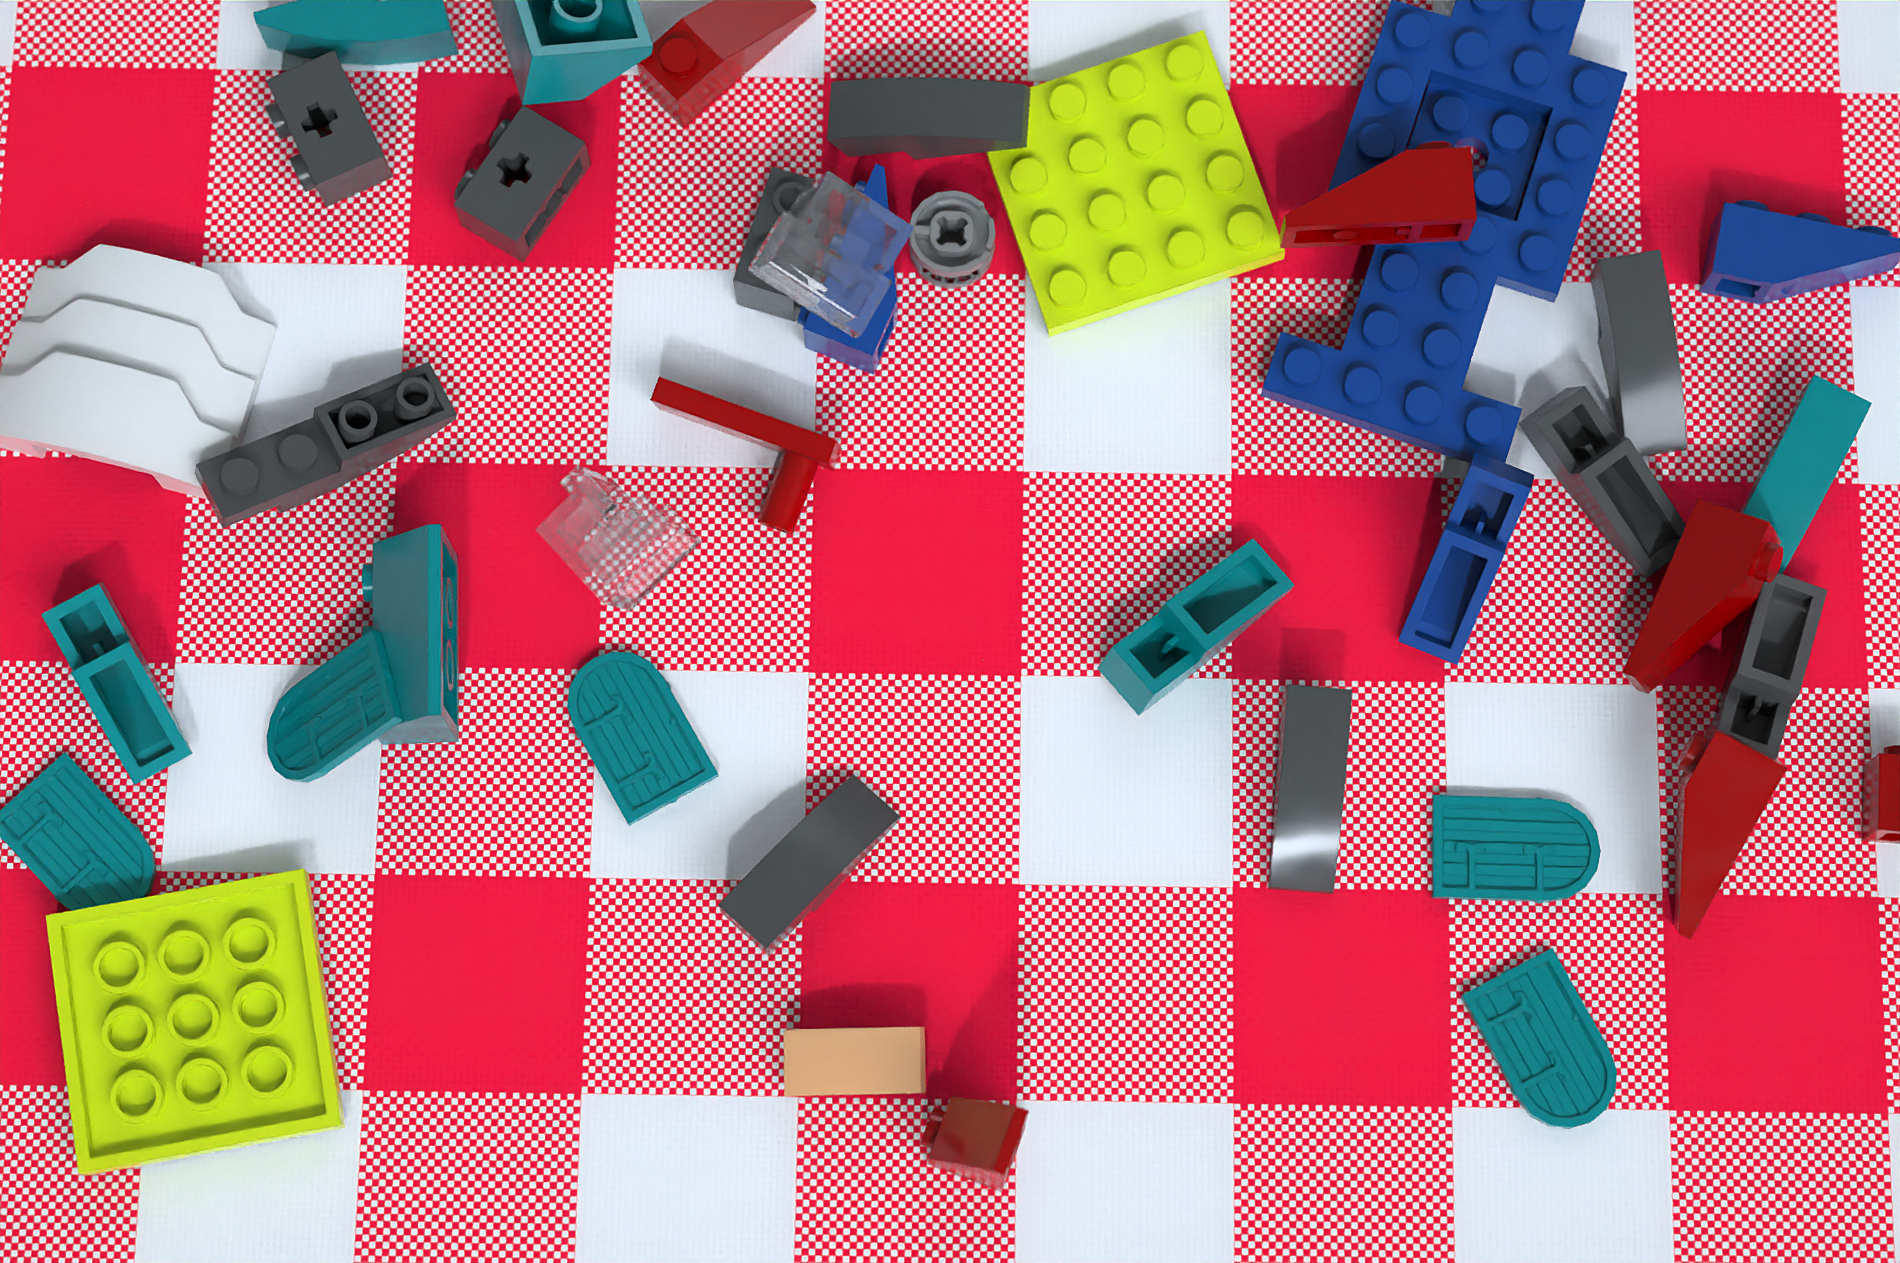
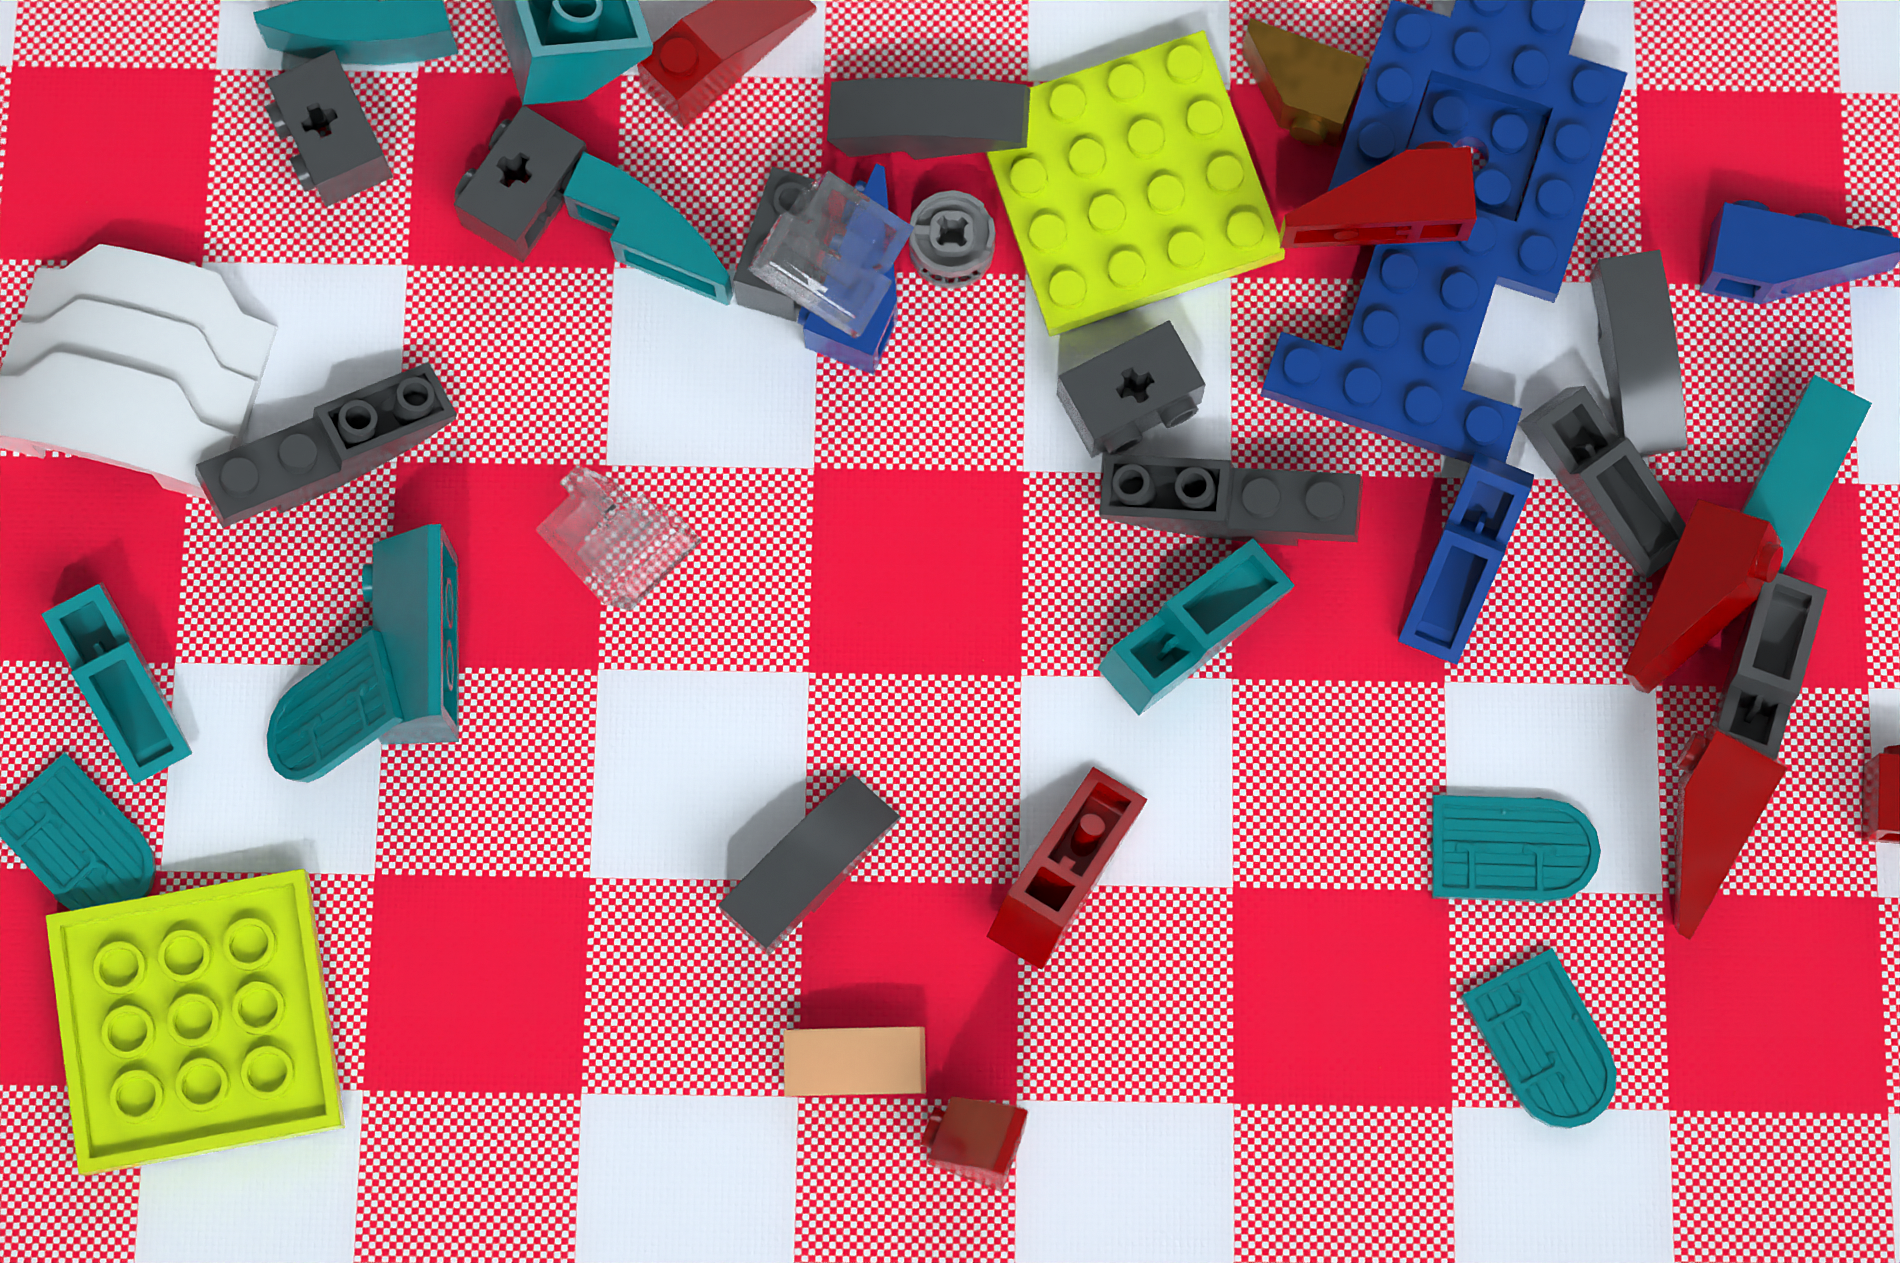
teal window [567,652,719,826] -> none
red piece [650,377,842,535] -> none
dark grey slope [1268,684,1352,894] -> none
none -> teal slope [563,151,733,306]
none -> red slope [986,767,1148,970]
none -> dark grey brick [1056,320,1206,458]
none -> dark grey slope [1099,454,1363,546]
none -> pearl gold slope [1242,18,1368,147]

